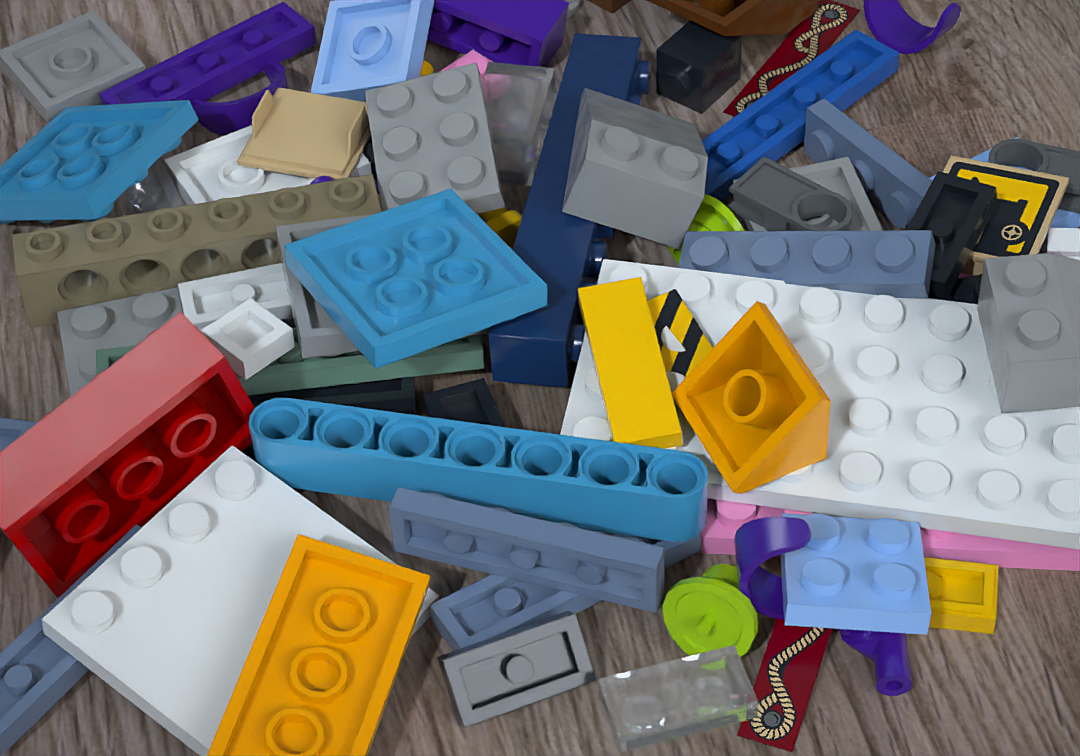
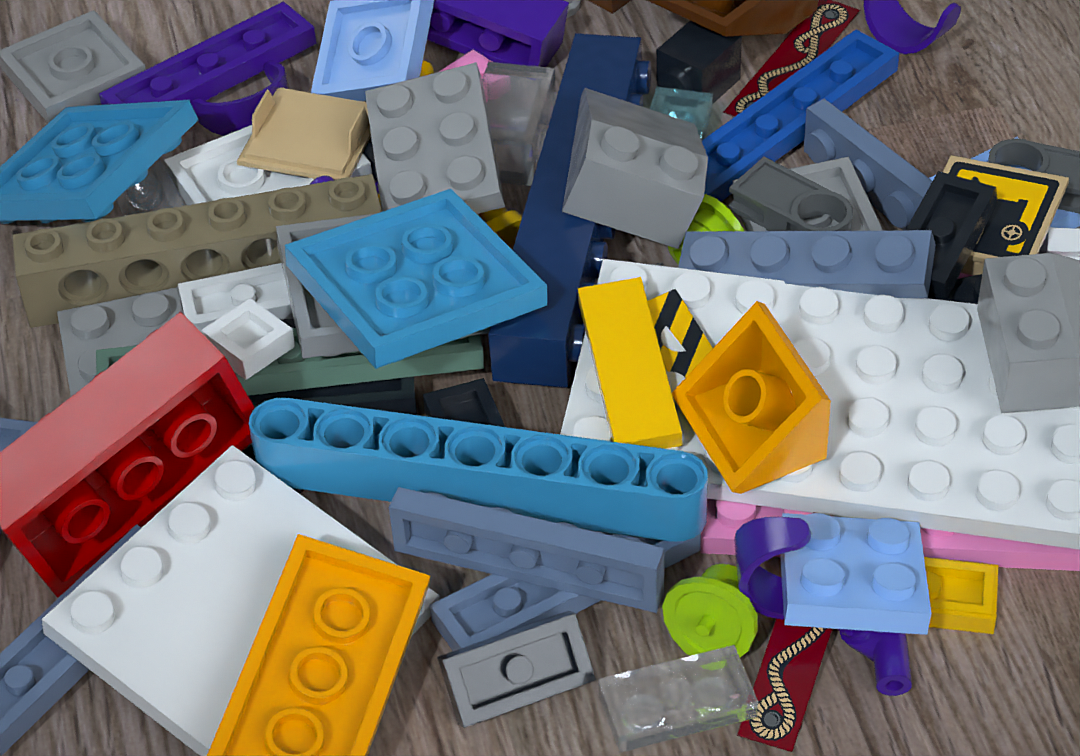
none -> clear light blue plate [650,87,713,141]

